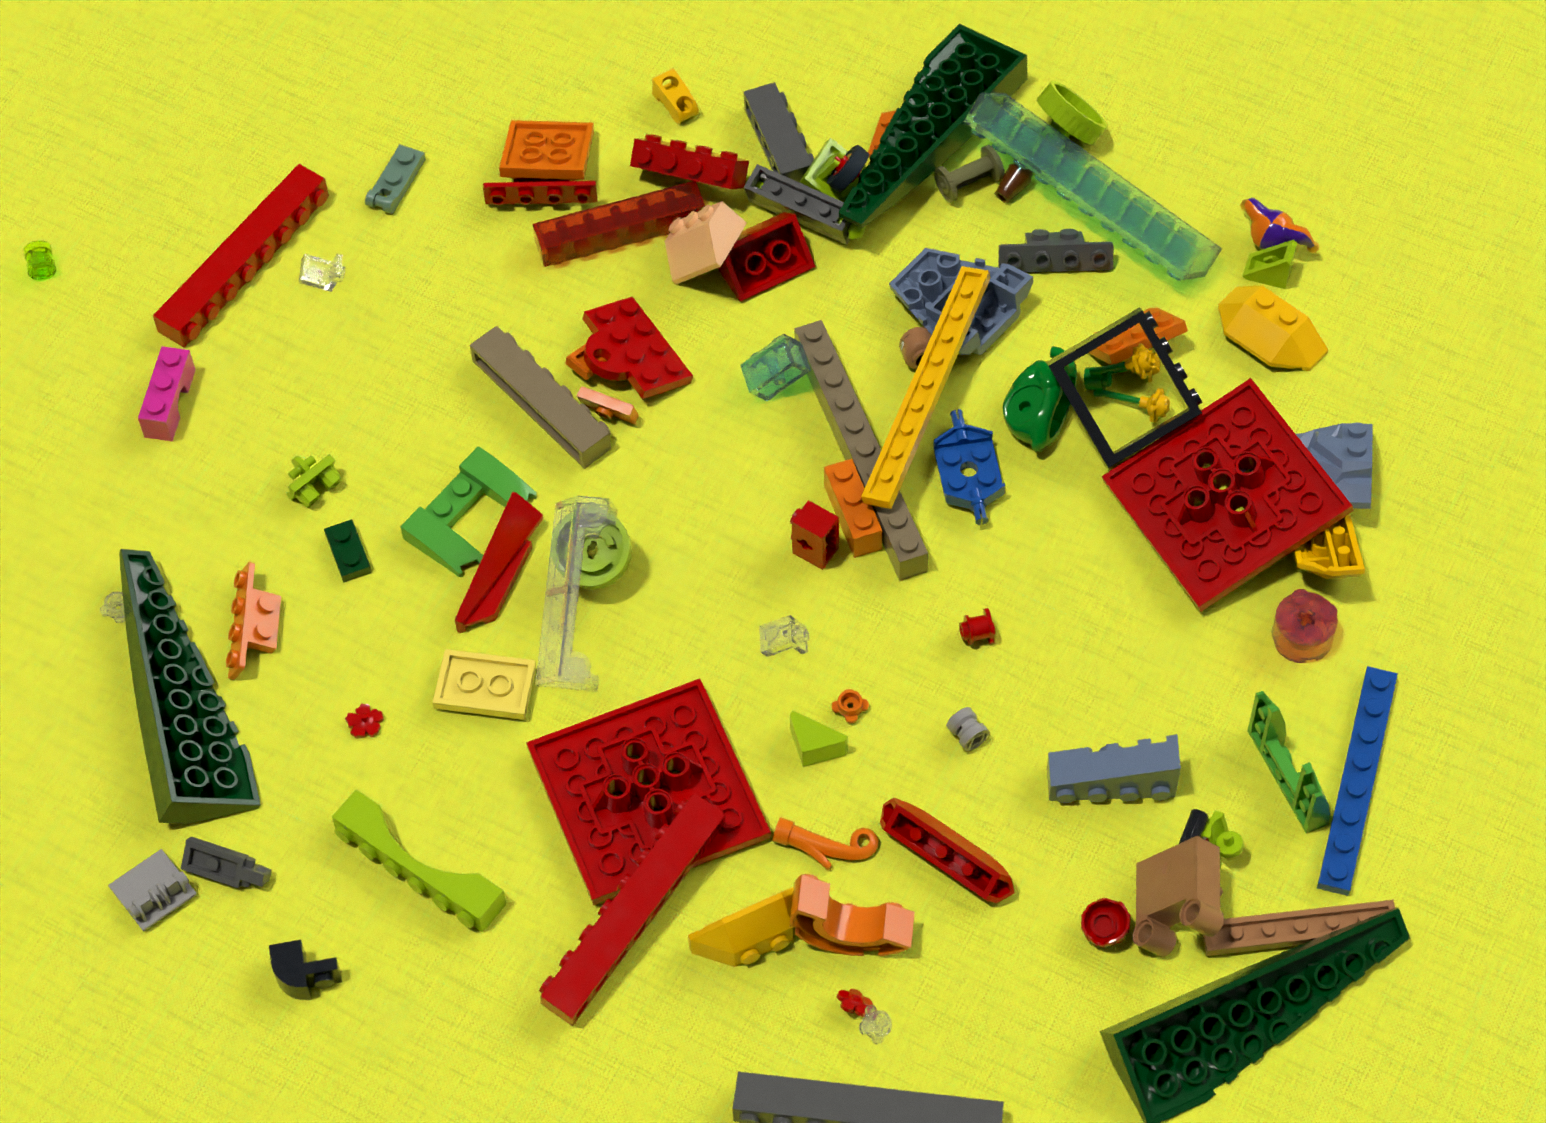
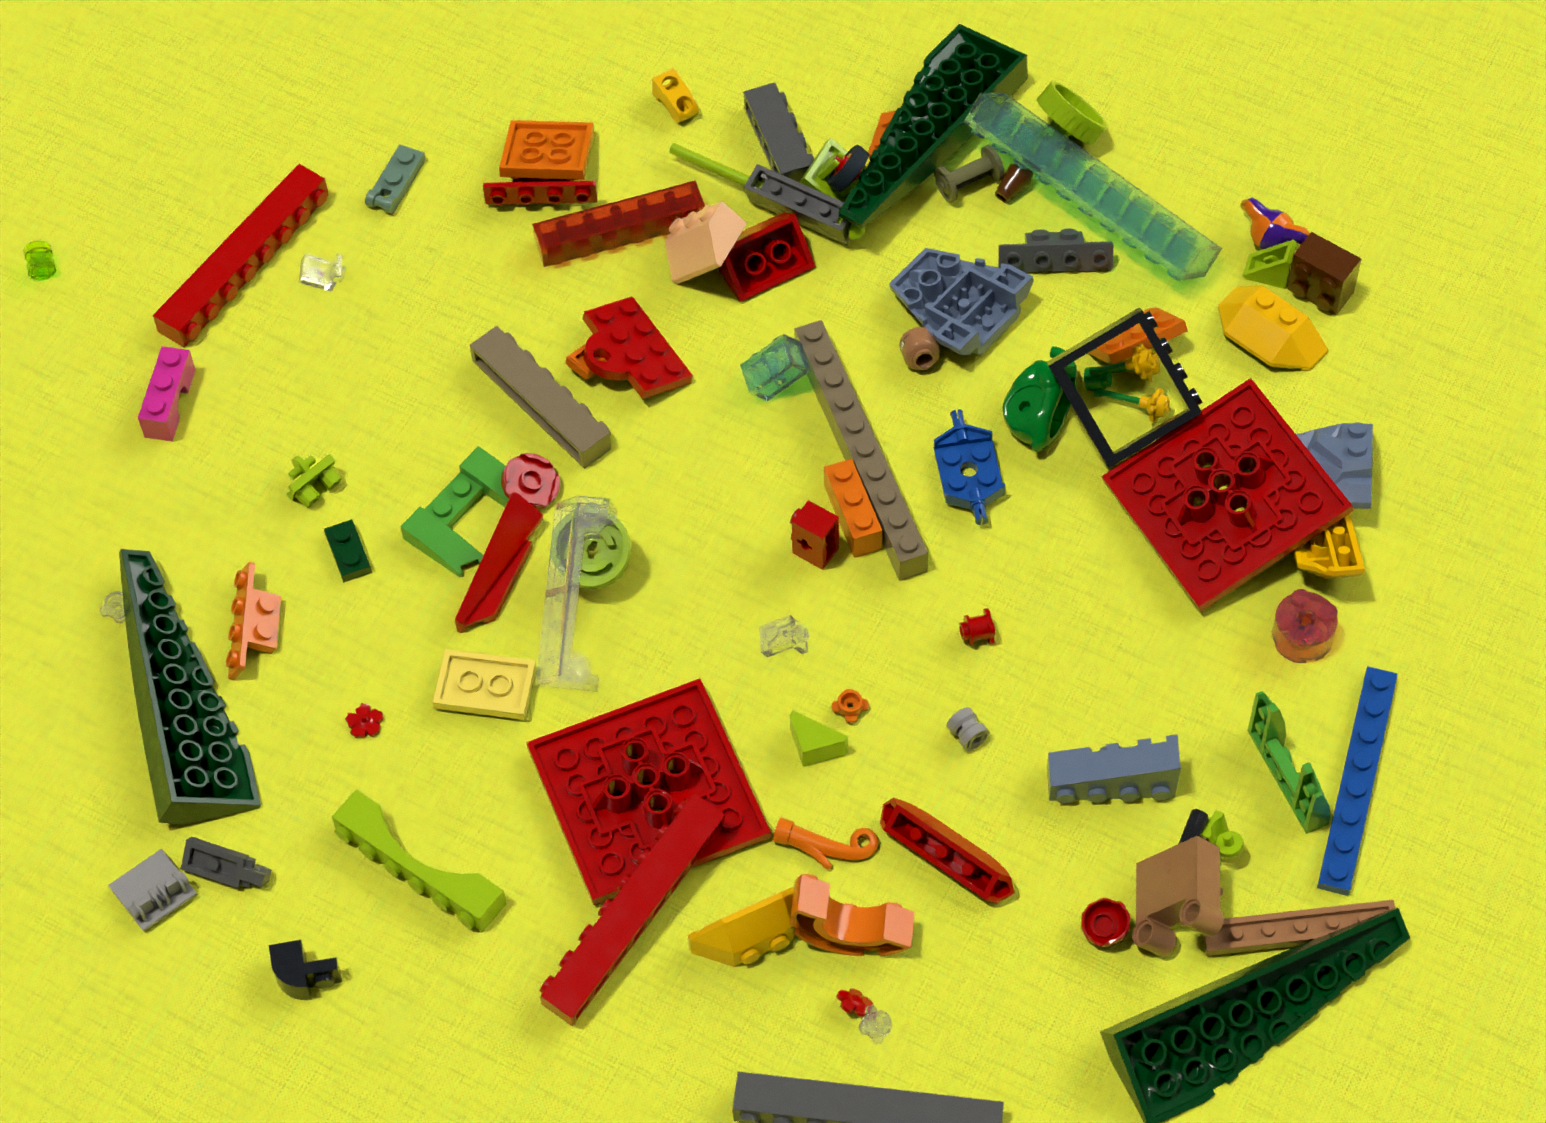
orange plate [577,387,639,425] -> none
red brick [630,134,749,189] -> none
yellow plate [861,266,991,509] -> none
none -> tile [501,453,560,510]
none -> reddish brown brick [1287,232,1362,316]

